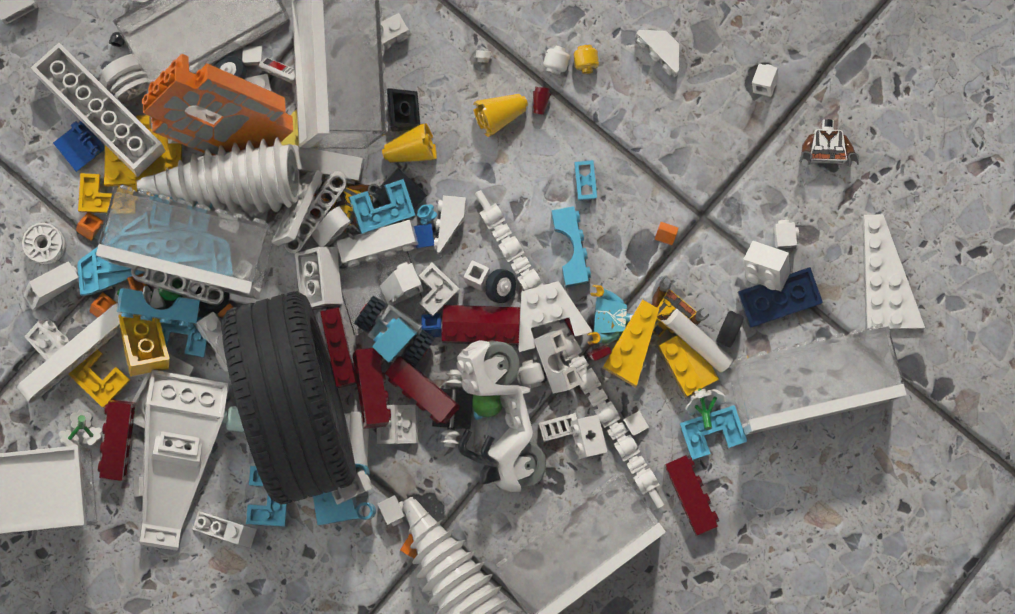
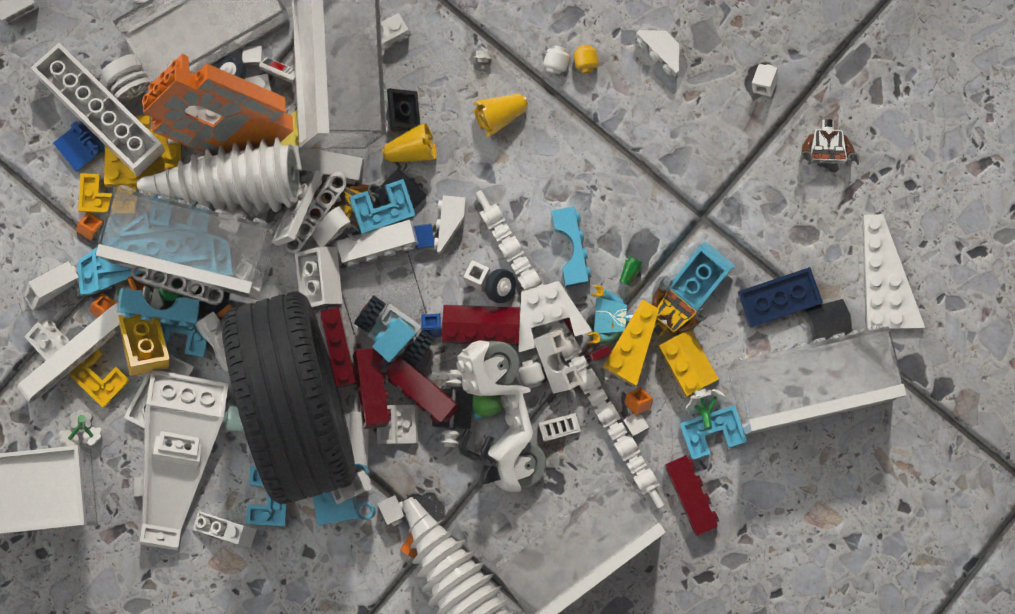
white wheel [22,223,66,265] -> none
dark red brick [98,399,136,481] -> none
black hinge [109,2,130,47] -> none
white wedge [380,262,424,306] -> none
medium azure plate [417,204,437,225] -> none
white plate [419,263,459,317] -> none
dark red cone [533,86,551,115] -> none
white brick [570,415,607,459] -> none
medium azure piece [574,160,597,201] -> none
orange slope [654,222,678,246] -> none
white brick [664,309,733,372] -> none
black tyre [716,311,744,347] -> none
white brick [744,241,790,291] -> none
white brick [774,220,799,249] -> none
none -> green cone [619,256,643,286]
none -> orange slope [625,387,653,415]
none -> medium azure slope [670,242,735,312]
none -> black slope [806,299,853,346]

